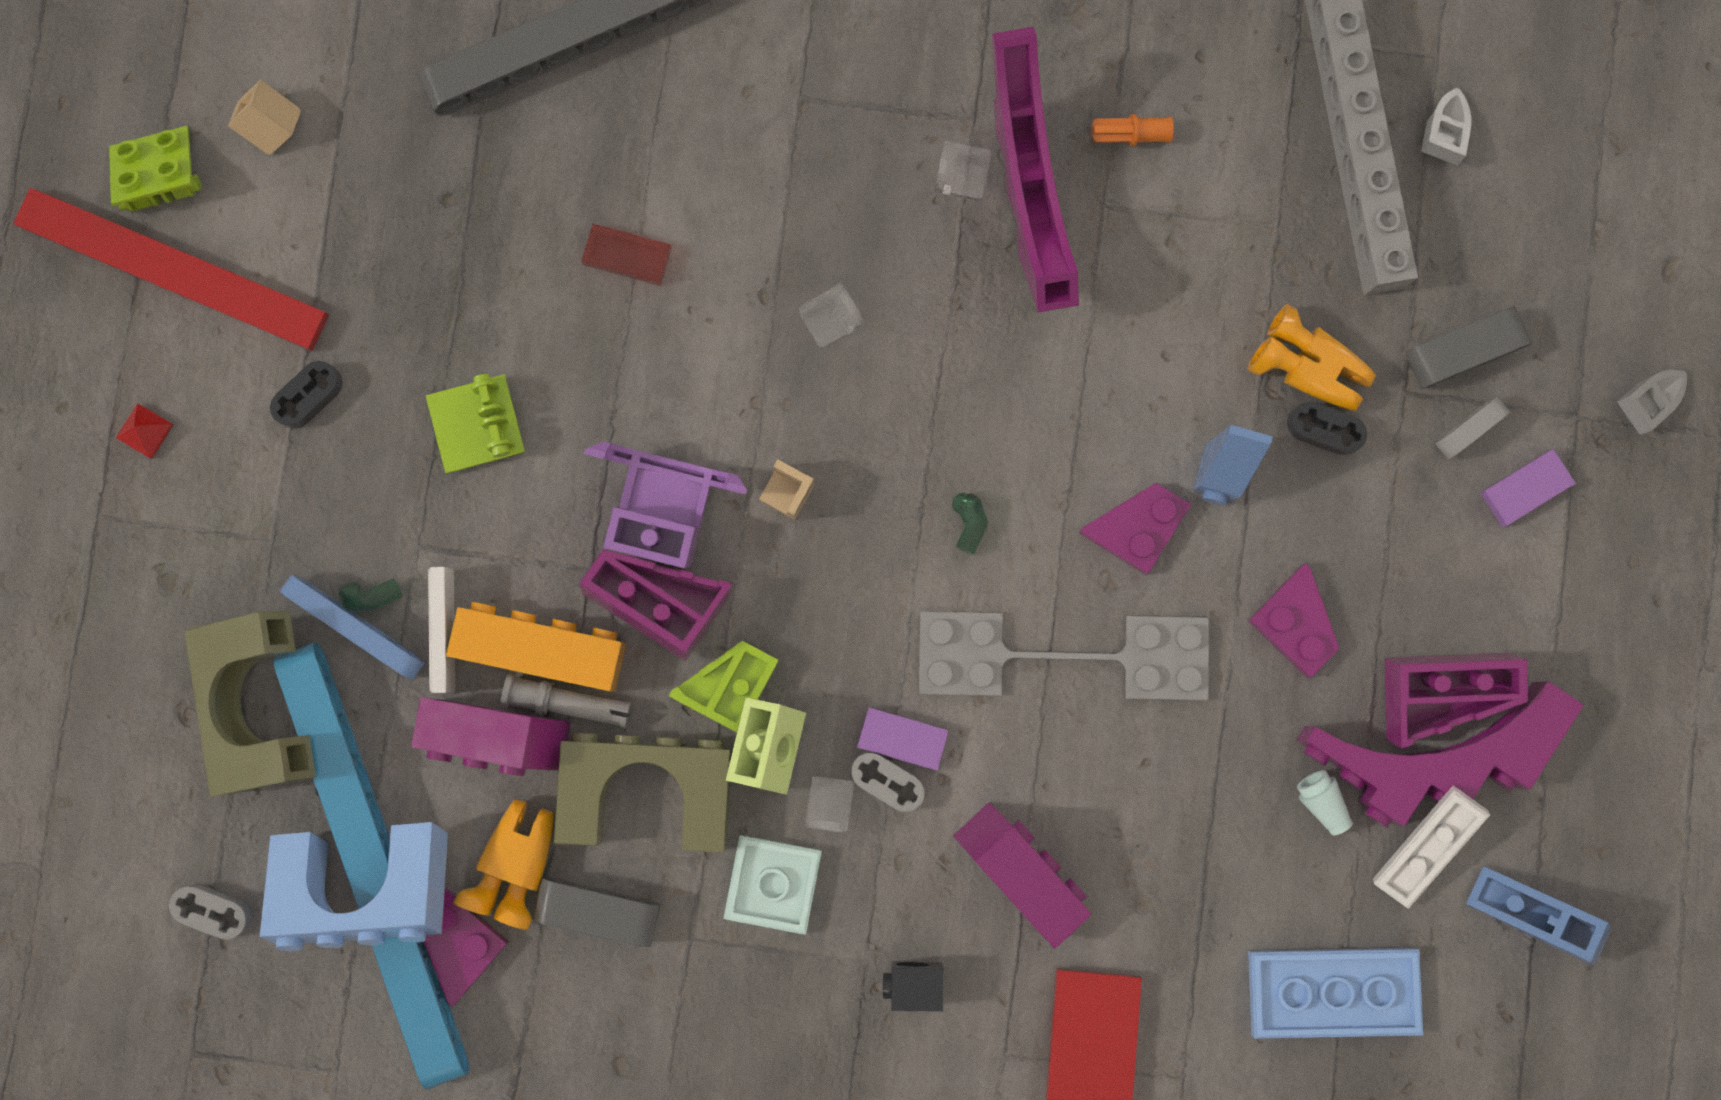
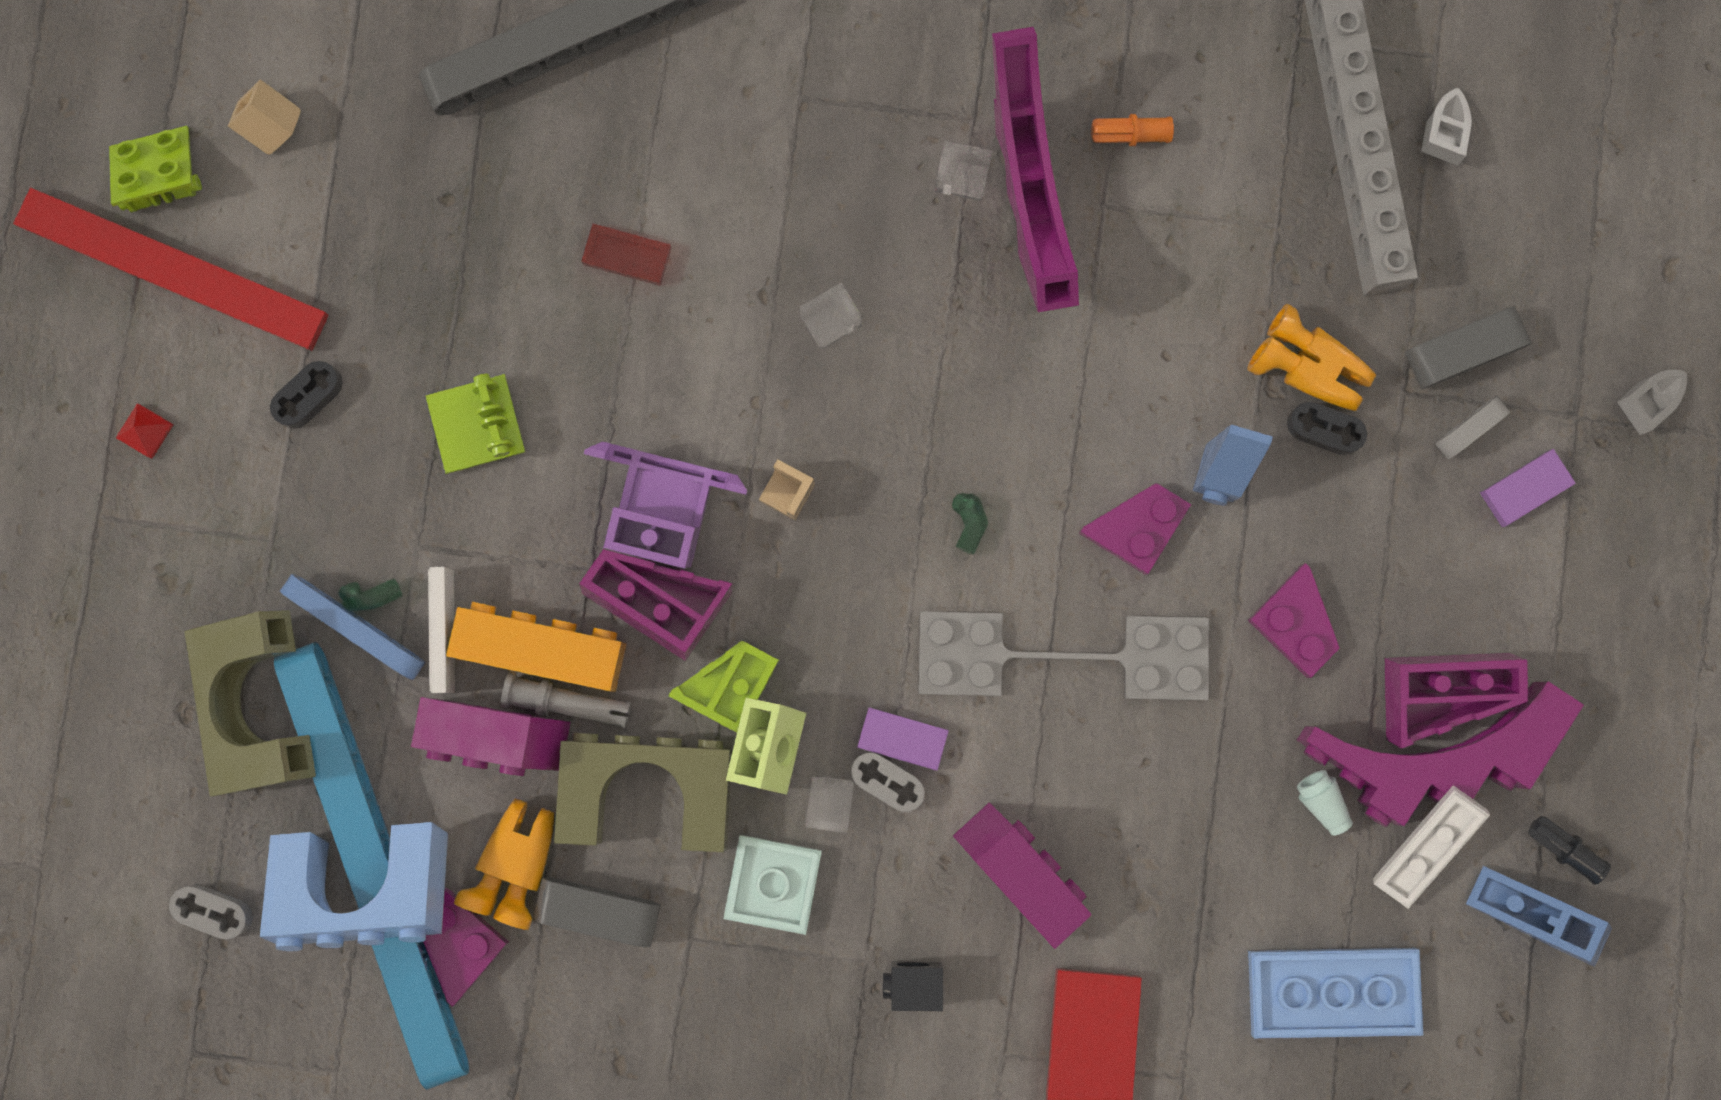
none -> black axle [1528,816,1611,885]

